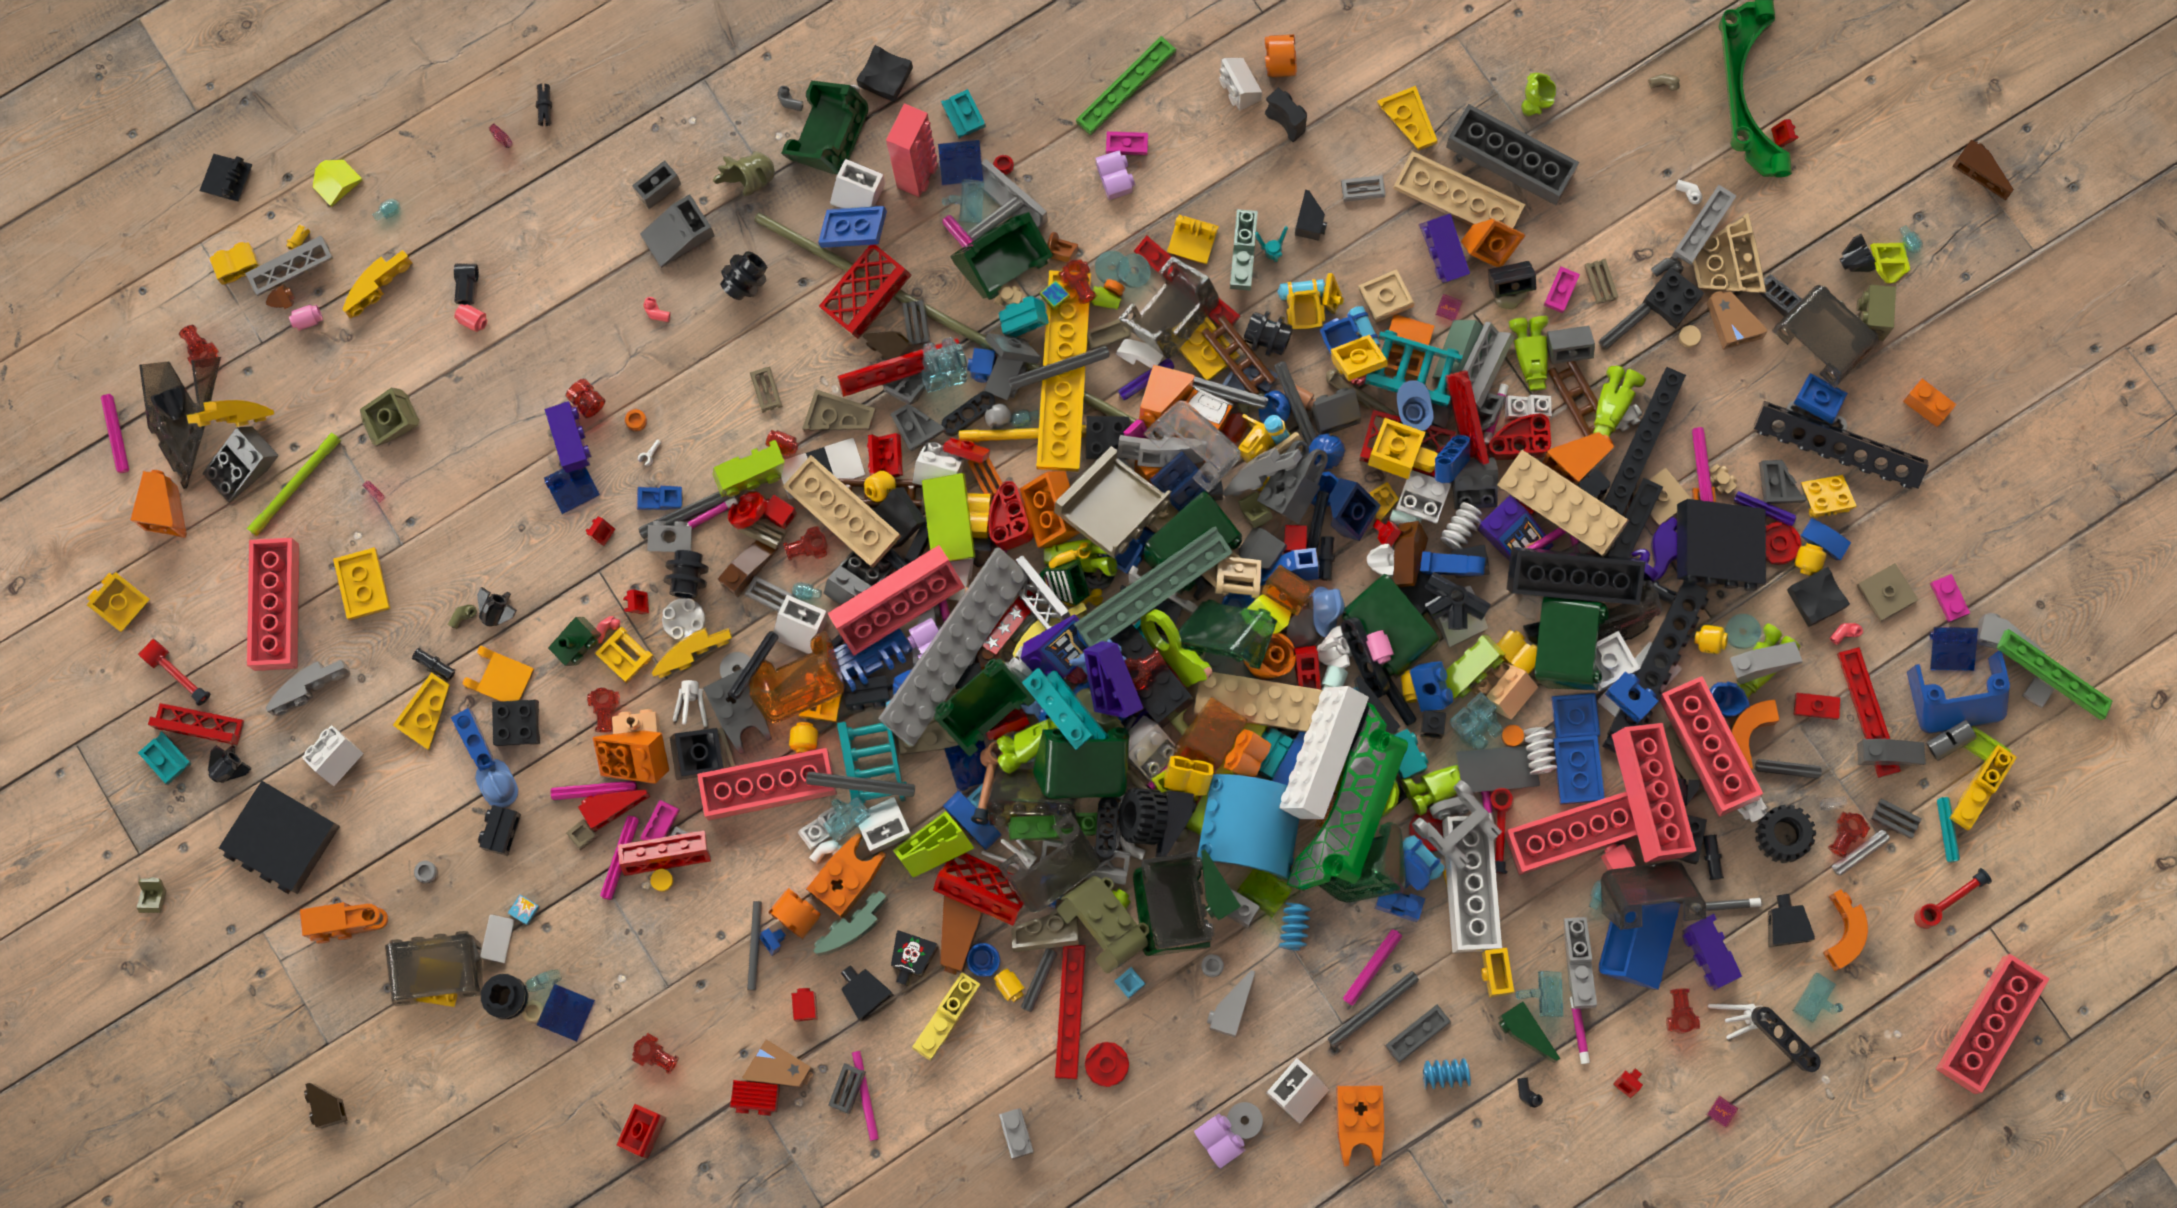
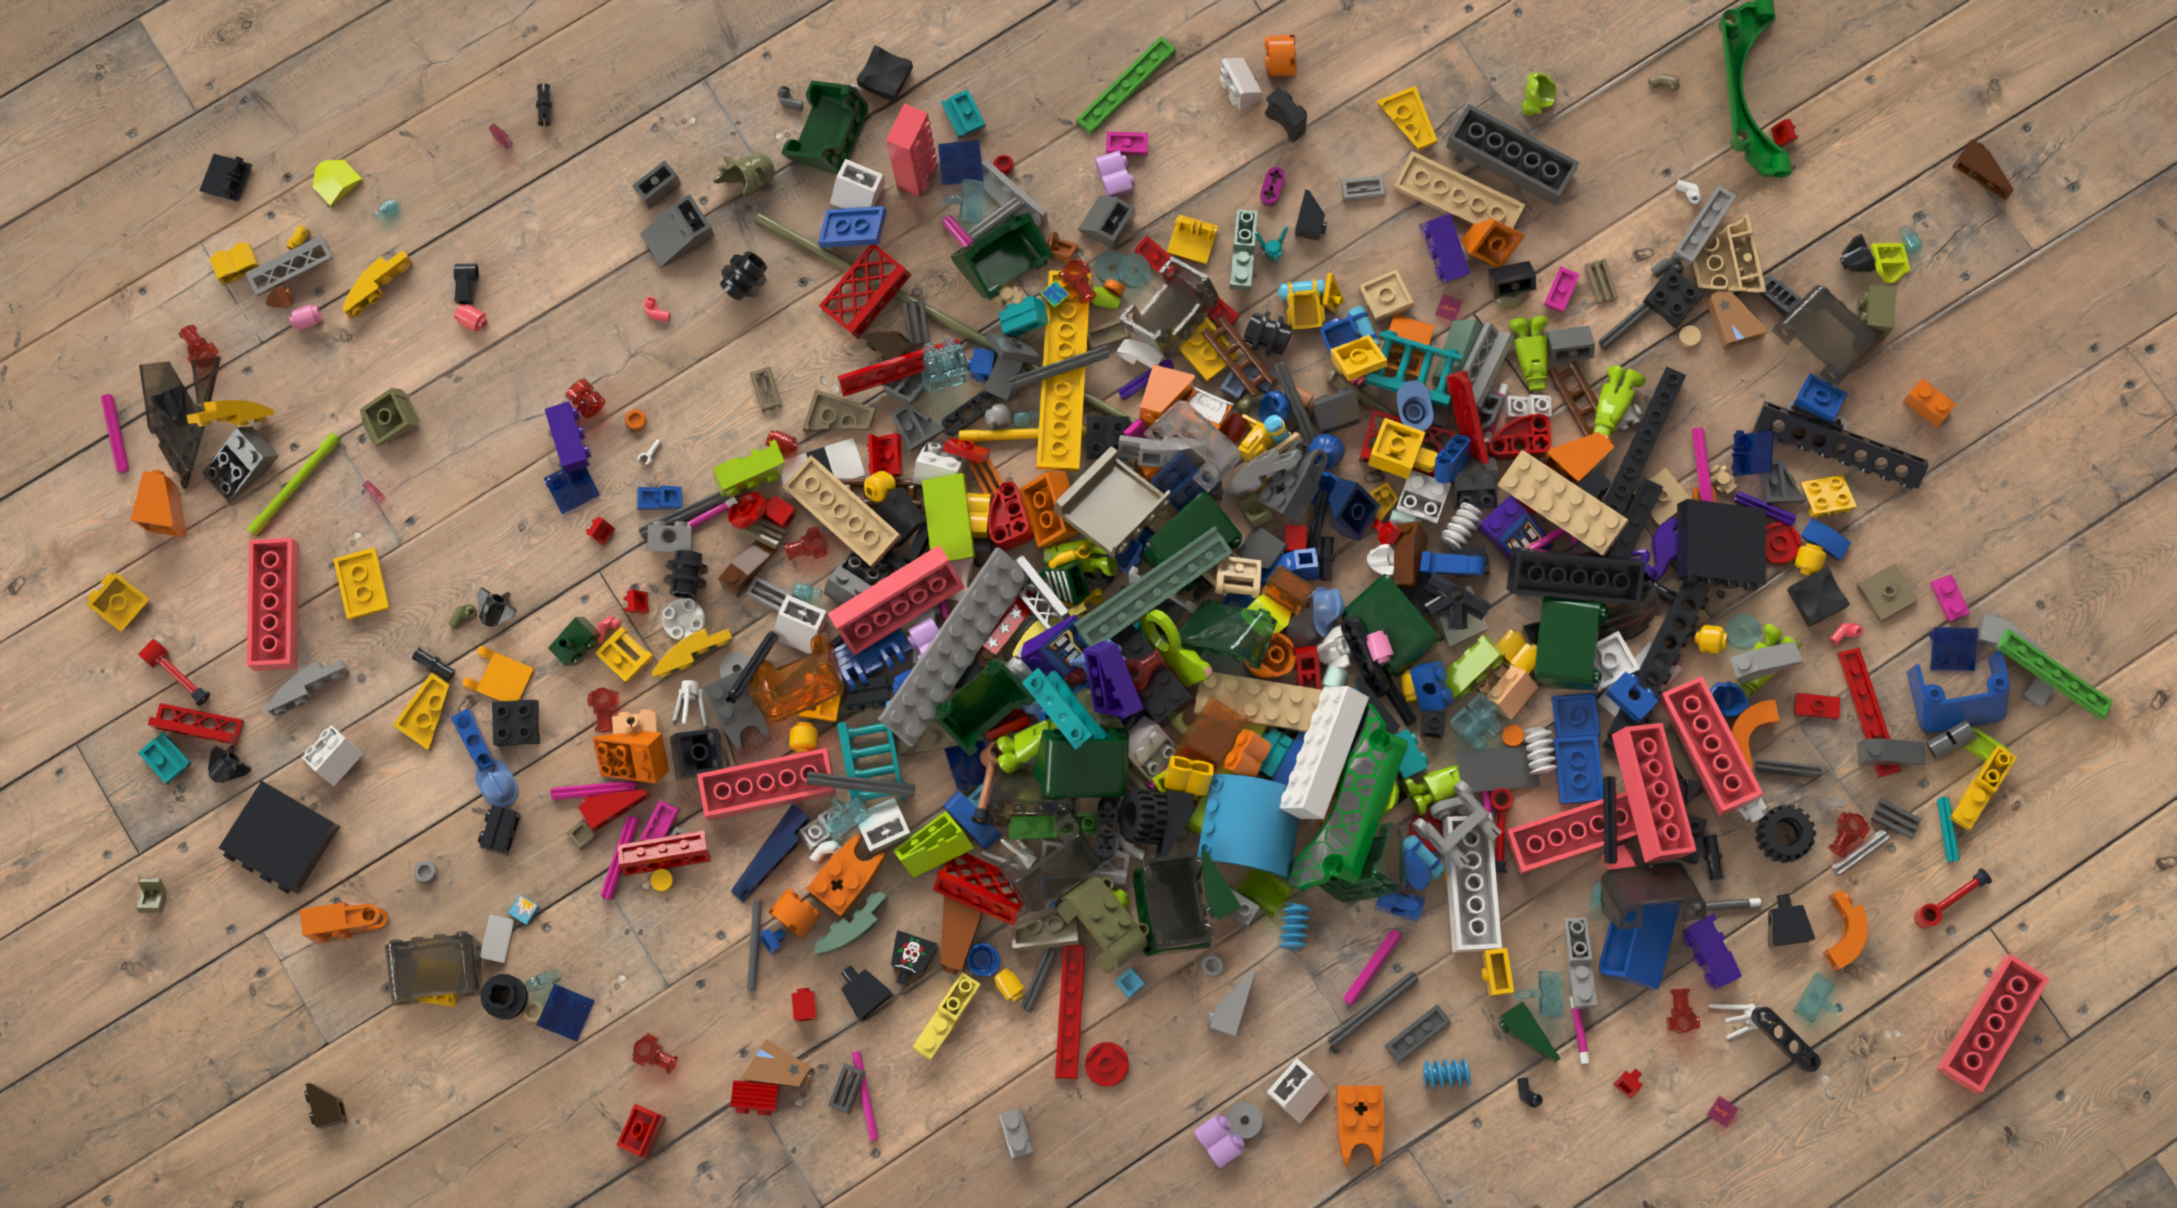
dark grey axle [1193,377,1268,409] -> none
none -> dark blue wedge [731,804,811,903]
none -> dark grey slope [1078,195,1135,250]
none -> magenta beam [1260,167,1285,207]
none -> black axle [1603,776,1617,864]
none -> clear blue hinge [1731,430,1774,476]

